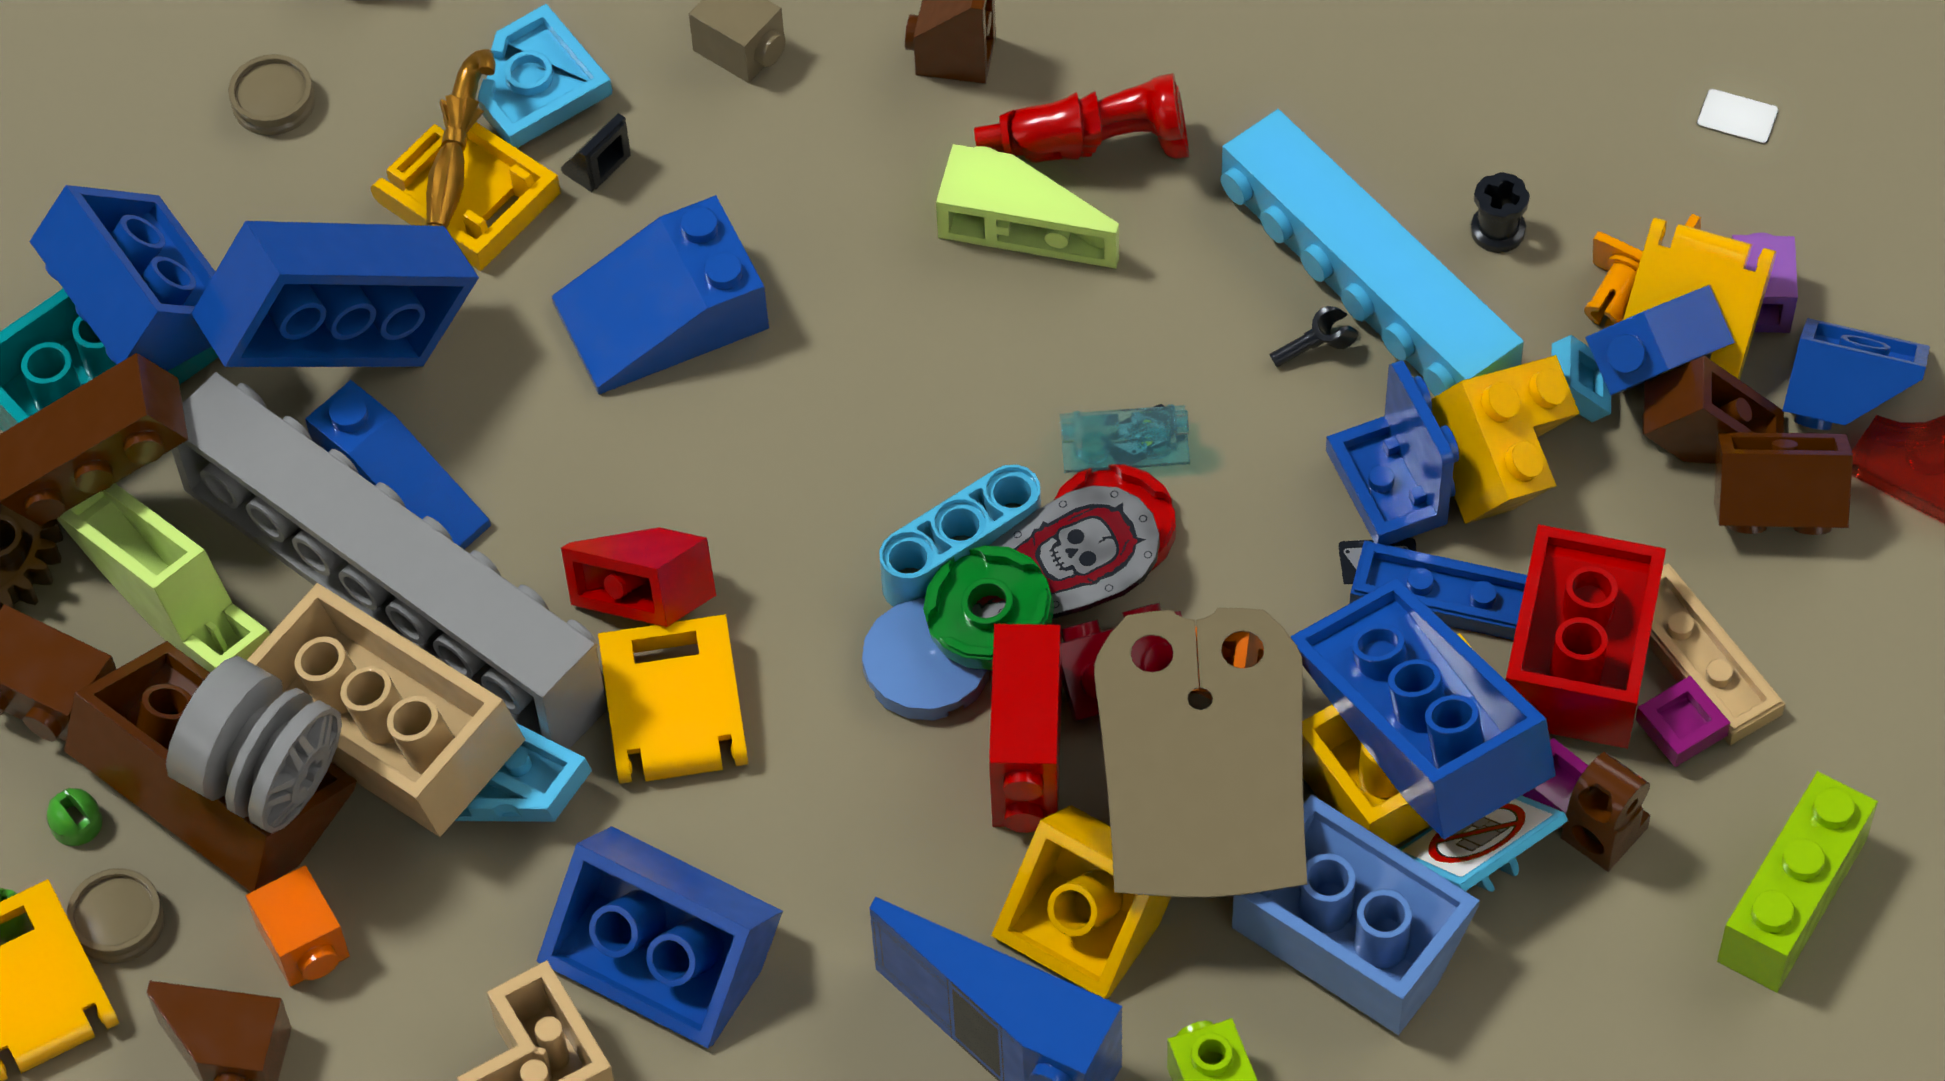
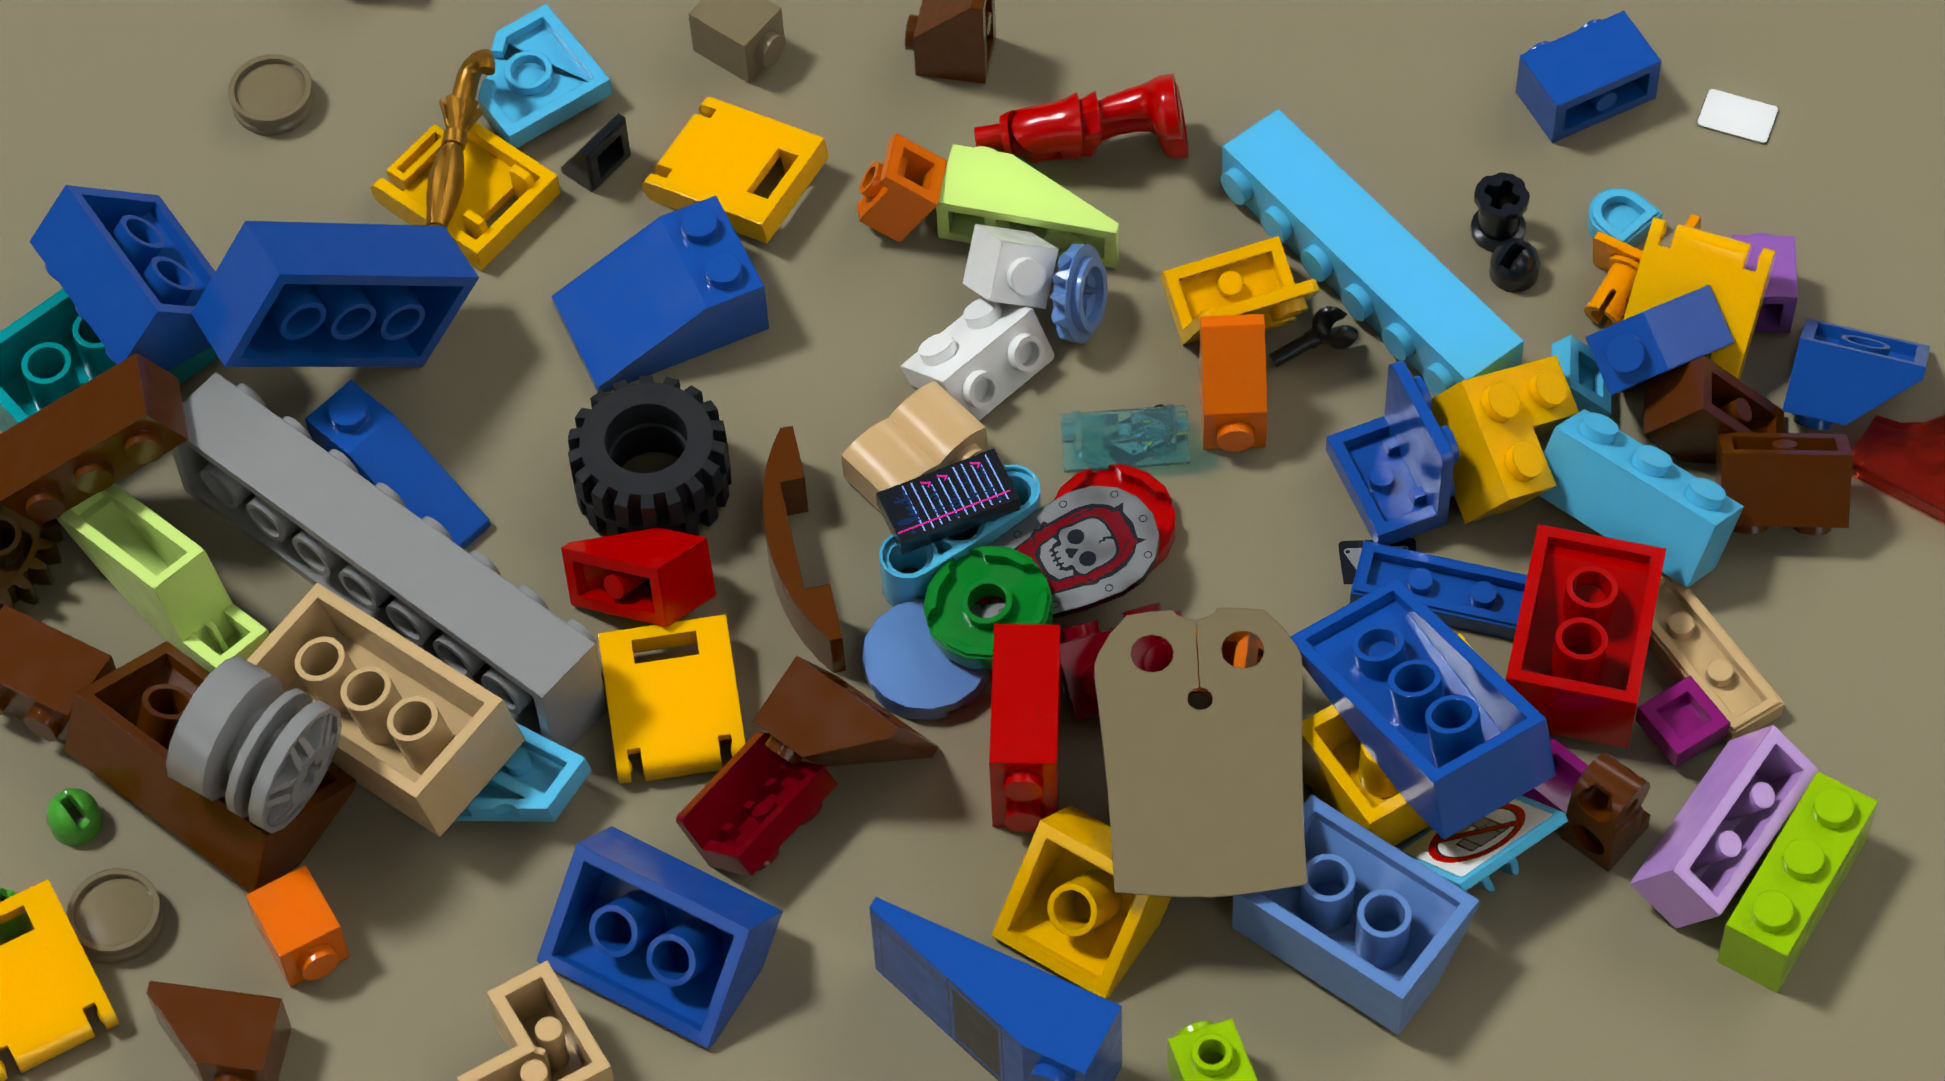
none -> black tyre [568,376,732,536]
none -> yellow container [642,97,829,243]
none -> dark red bracket [676,731,838,876]
none -> reddish brown slope [752,656,939,767]
none -> reddish brown slope [763,426,846,673]
none -> tan brick [841,381,987,511]
none -> orange brick [857,133,947,243]
none -> black tile [876,448,1020,555]
none -> white bracket [900,297,1054,420]
none -> white brick [962,224,1059,309]
none -> medium blue gear [1049,243,1108,343]
none -> yellow bracket [1159,236,1320,345]
none -> orange slope [1199,314,1268,452]
none -> black hinge [1489,238,1540,292]
none -> blue brick [1516,11,1662,143]
none -> medium azure brick [1539,409,1744,588]
none -> medium azure tile [1587,188,1663,247]
none -> lavender brick [1630,725,1819,929]

